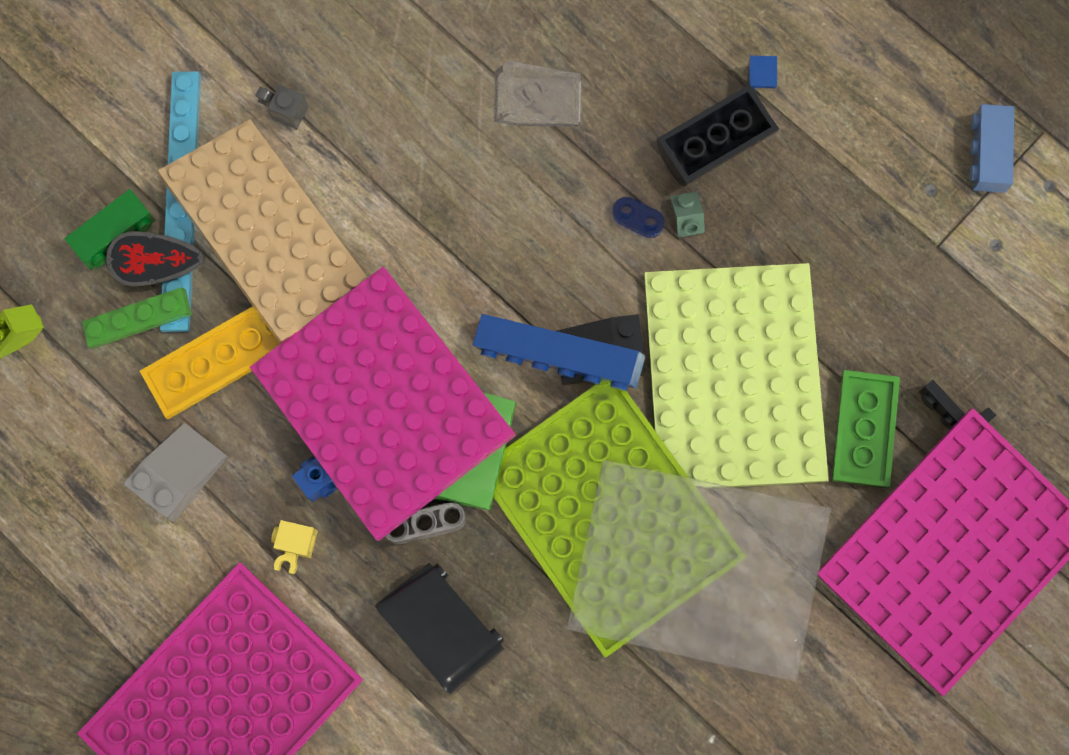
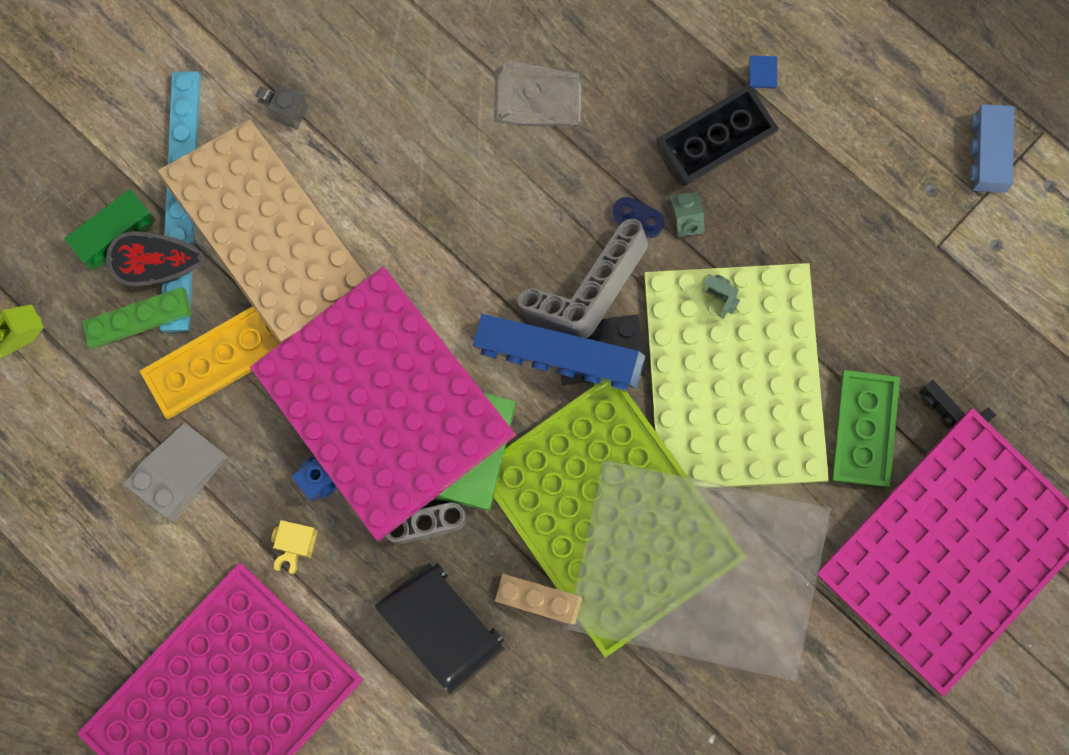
none -> tan plate [495,574,582,625]
none -> light grey beam [517,219,648,338]
none -> sand green bracket [702,274,740,319]

